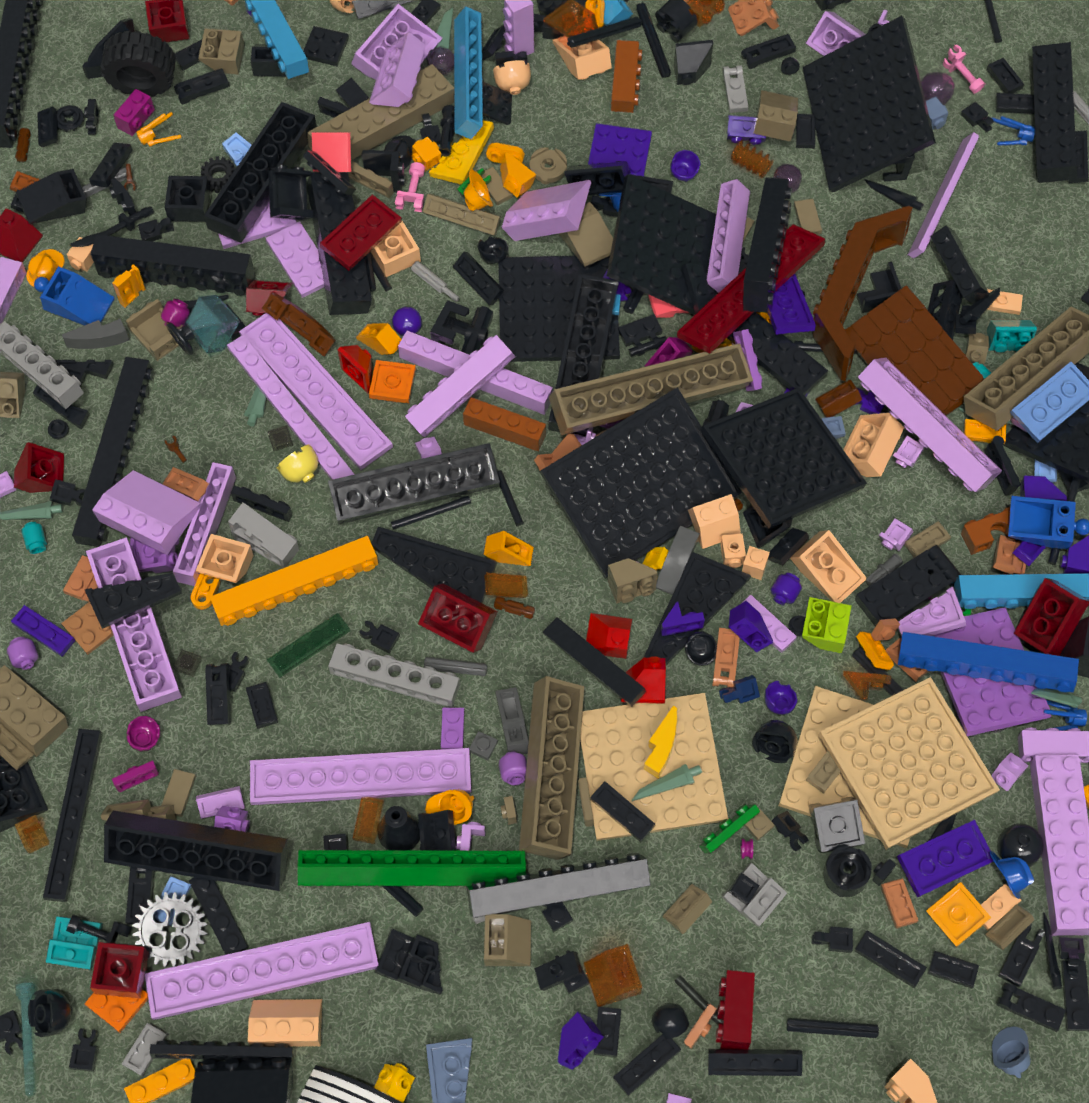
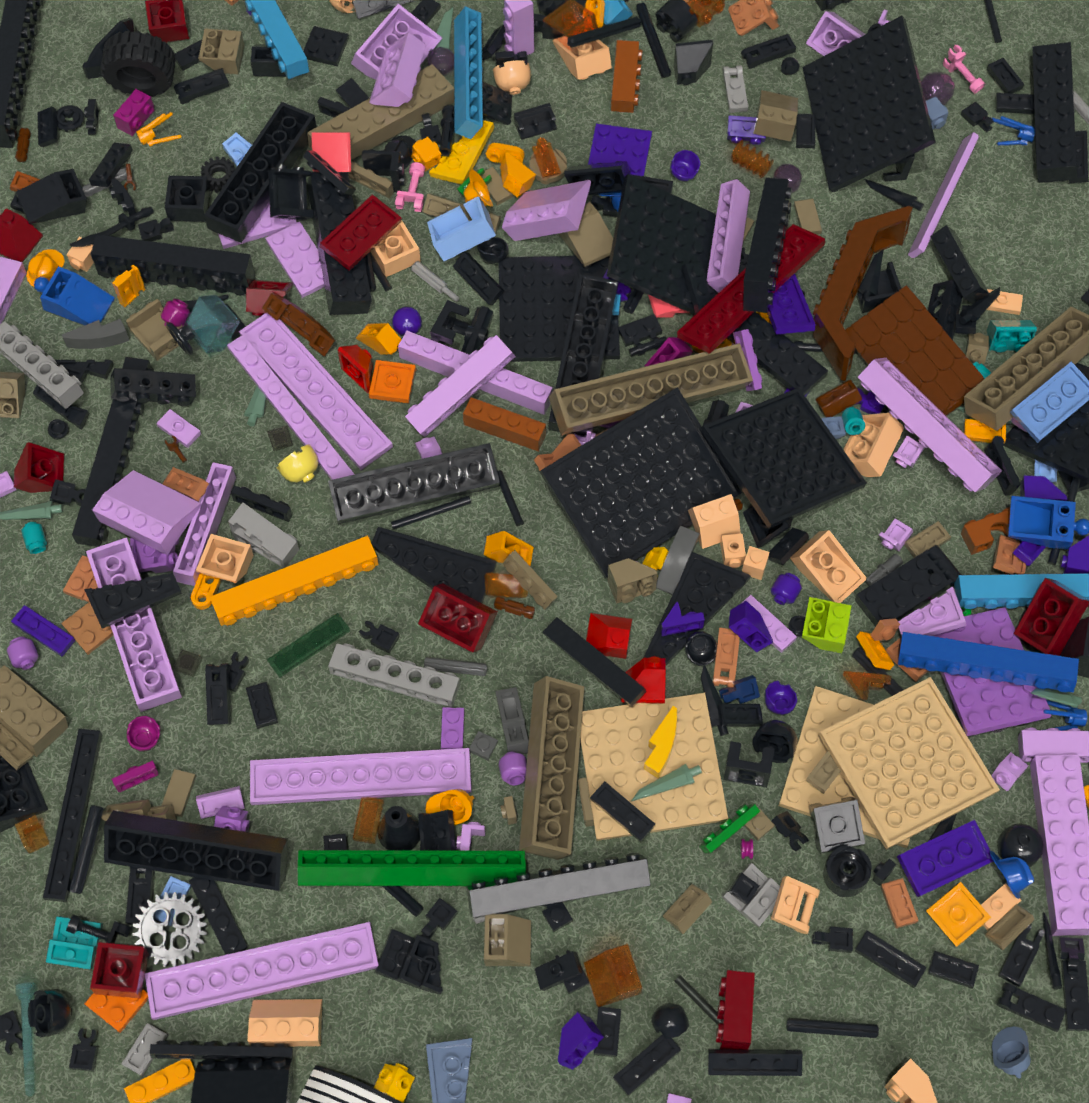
nougat plate [684,1004,717,1049] -> none
none -> black axle [69,805,103,894]
none -> black brick [110,368,196,406]
none -> lavender plate [156,410,201,448]
none -> black plate [421,898,458,939]
none -> light blue piece [427,196,496,261]
none -> dark tan plate [502,550,558,610]
none -> black hinge [514,103,557,140]
none -> clear orange hinge [532,137,561,178]
none -> black bar [701,664,729,736]
none -> black plate [717,703,763,727]
none -> black panel [723,741,774,788]
none -> light nougat plate [771,876,820,934]
none -> teal brick [842,407,865,435]
none -> black bar [858,249,884,302]

